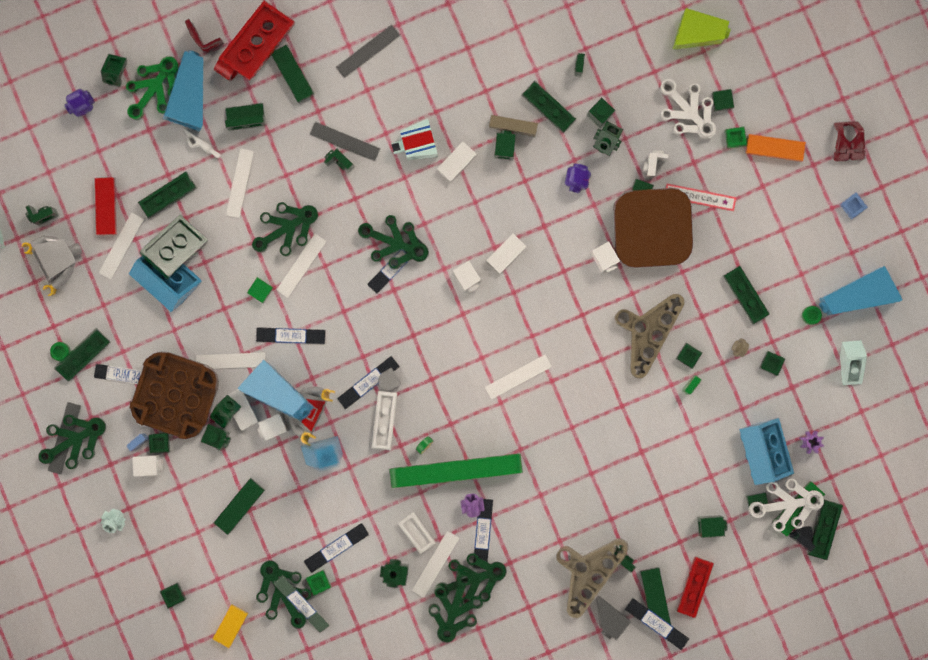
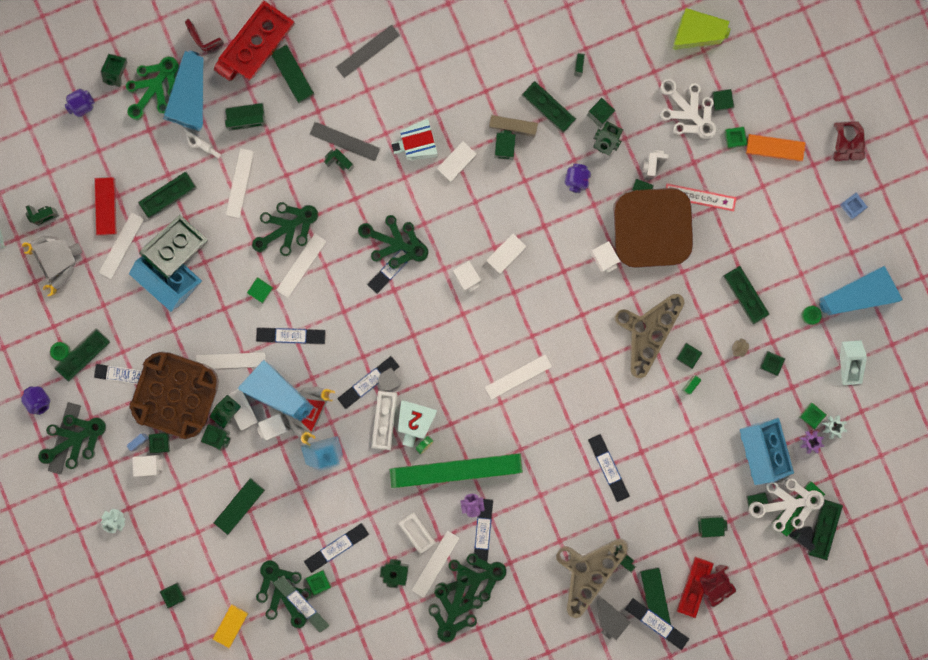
none -> dark purple head [21,386,51,415]
none -> light aqua torso [398,400,437,447]
none -> sticker [588,434,630,502]
none -> dark red piece [699,564,736,607]
none -> green tile [799,402,827,430]
none -> light aqua gear [822,416,847,439]

